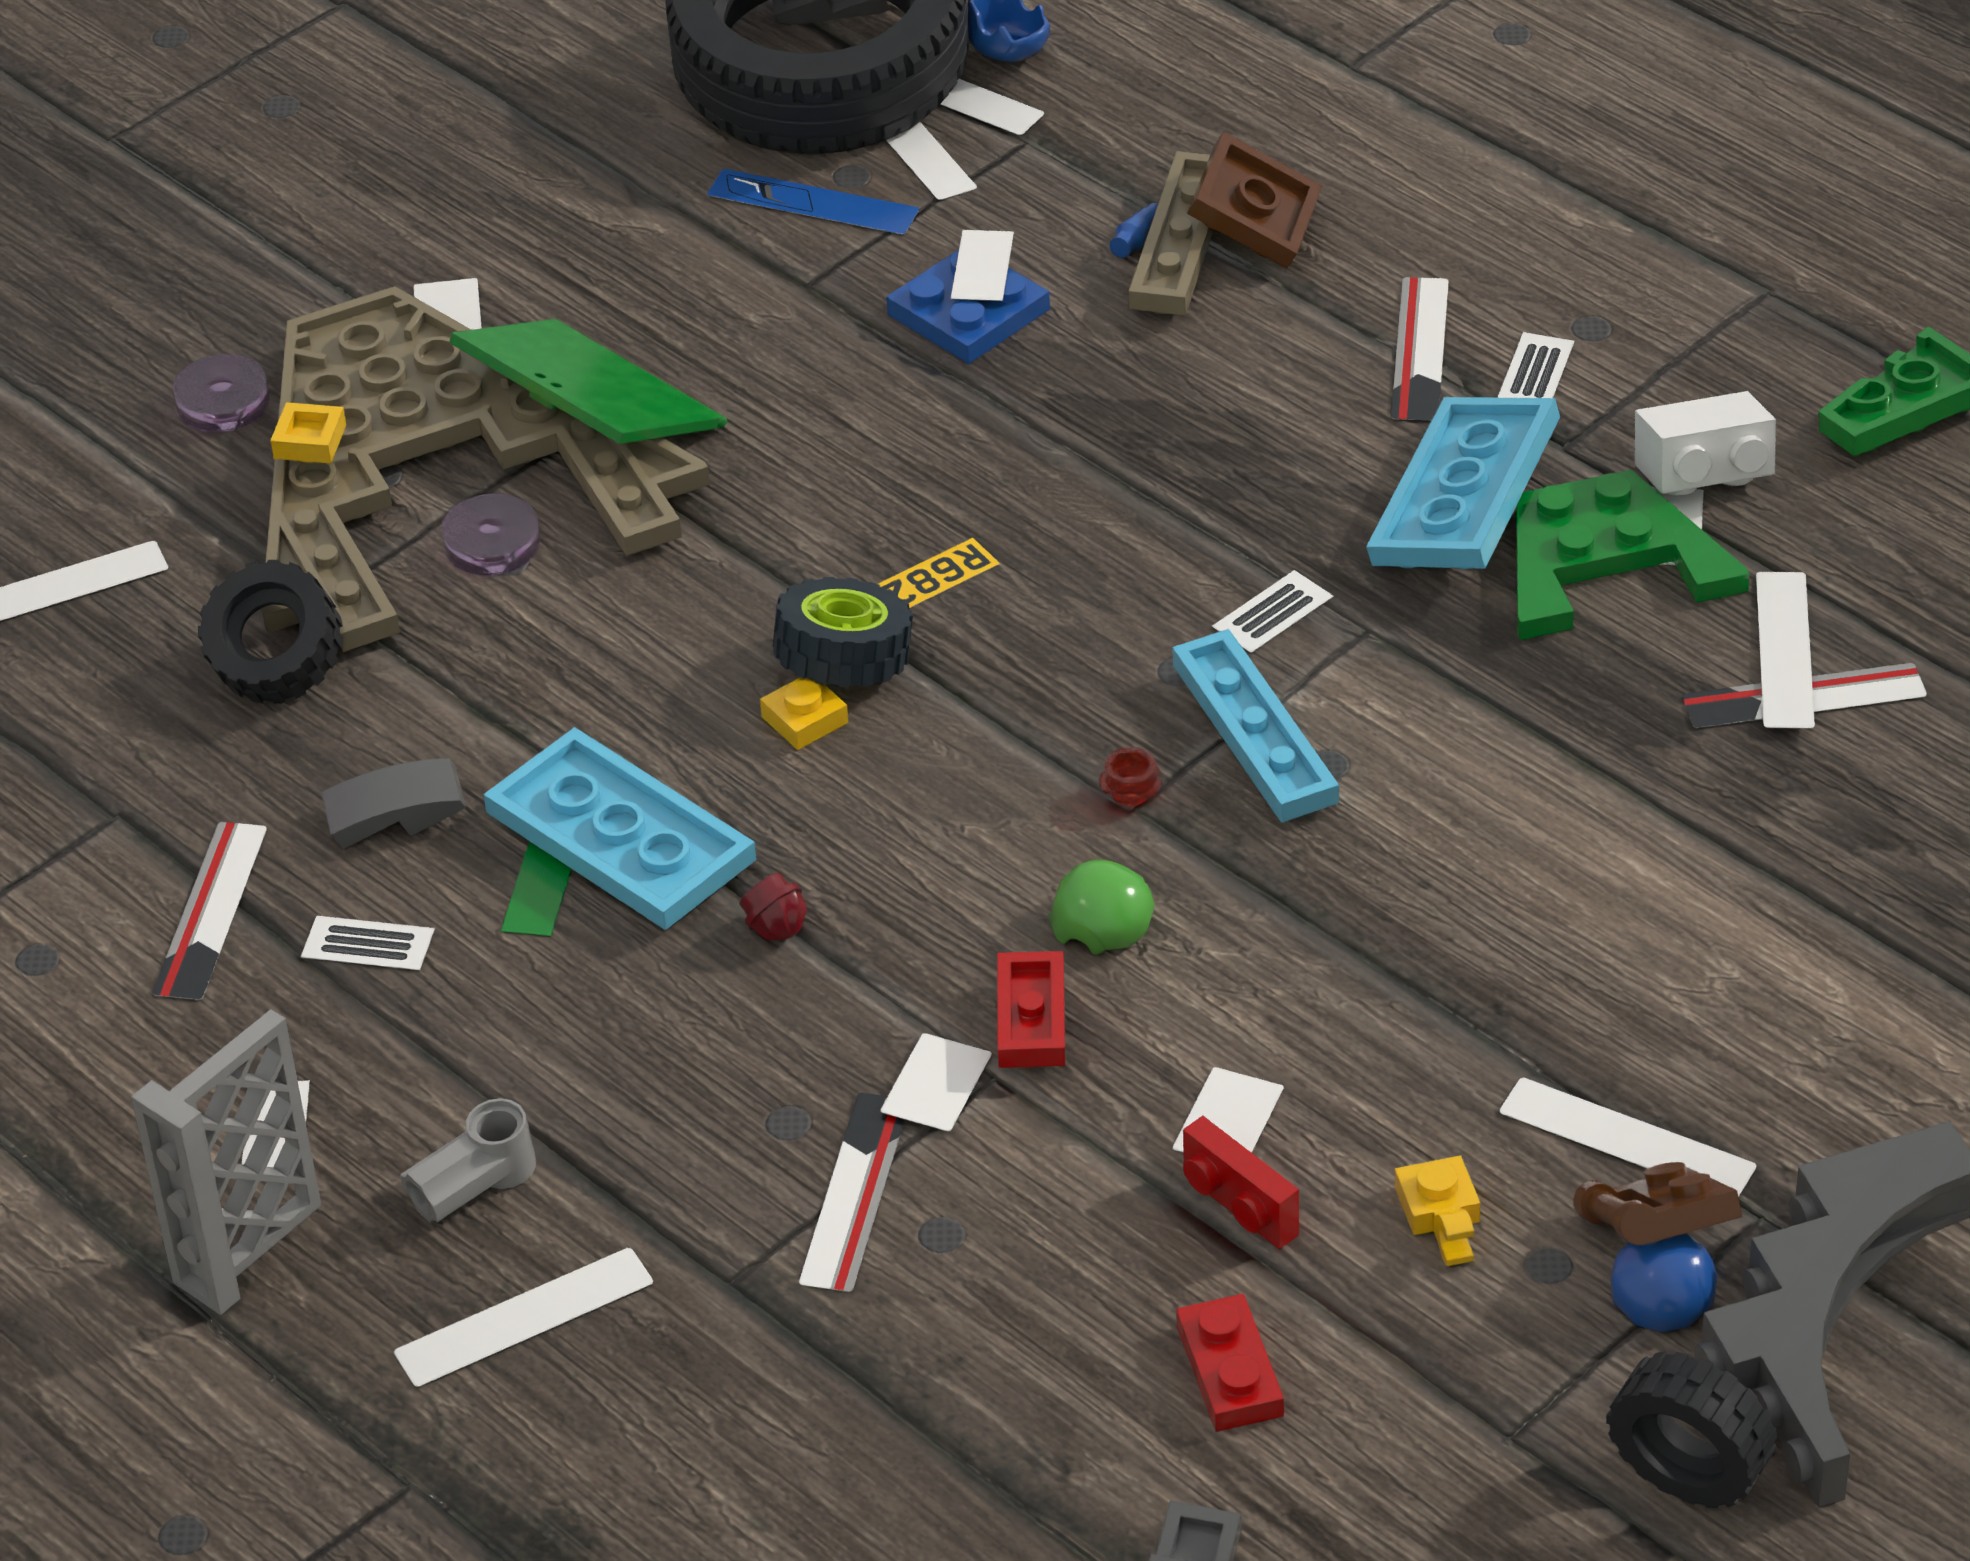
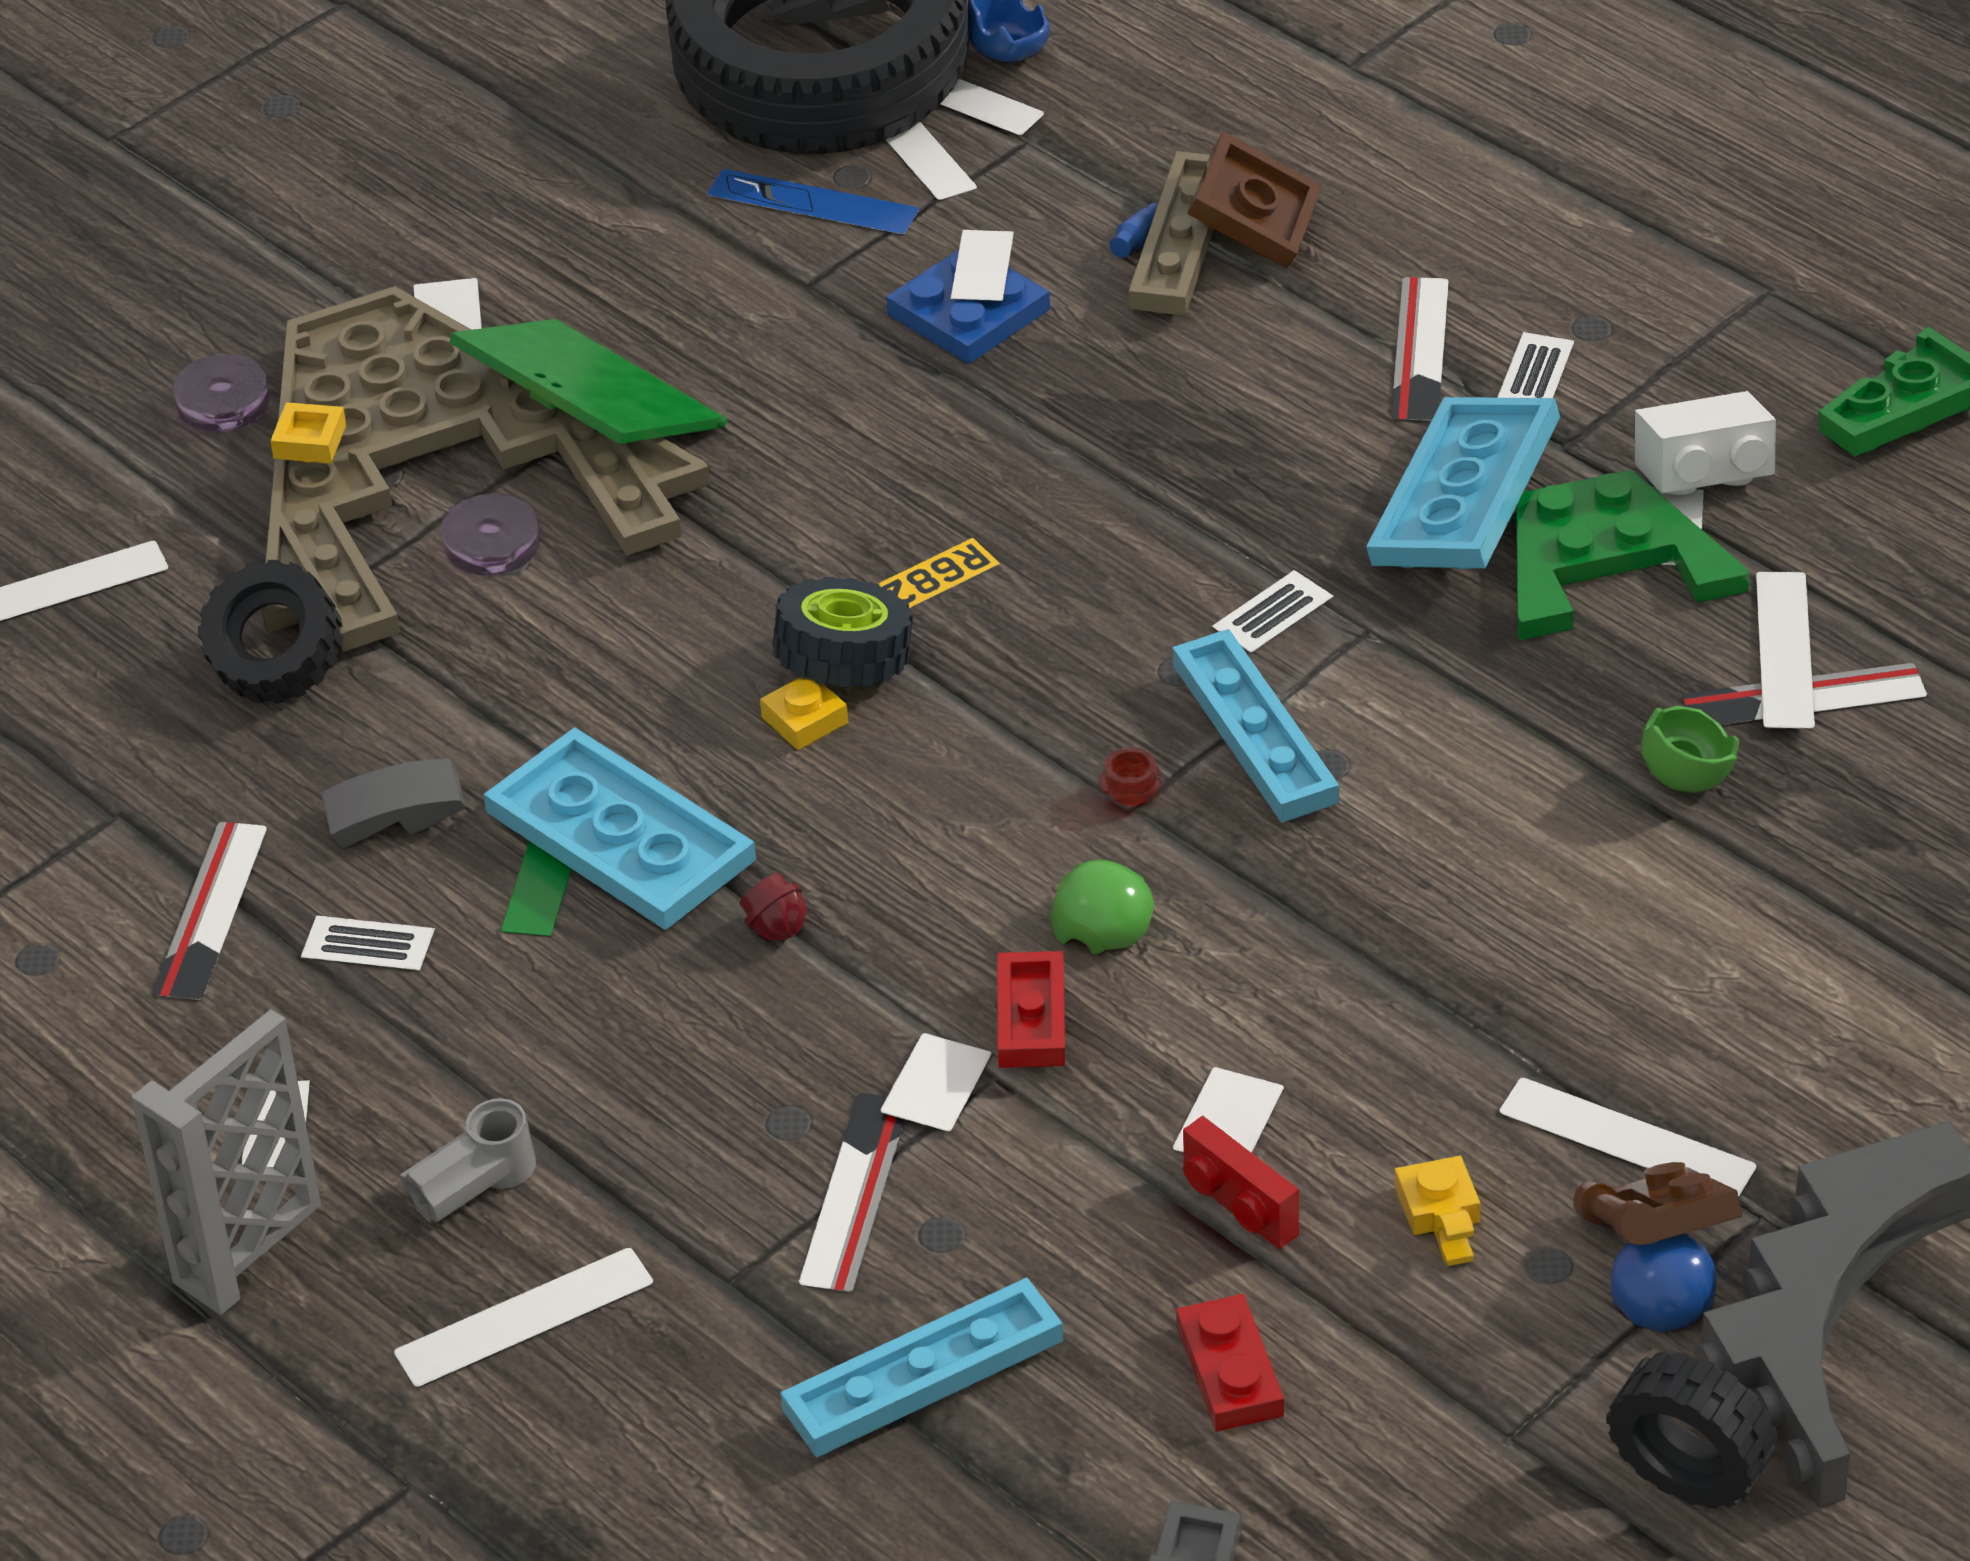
none -> medium azure plate [780,1278,1063,1458]
none -> bright green hair [1641,705,1739,794]

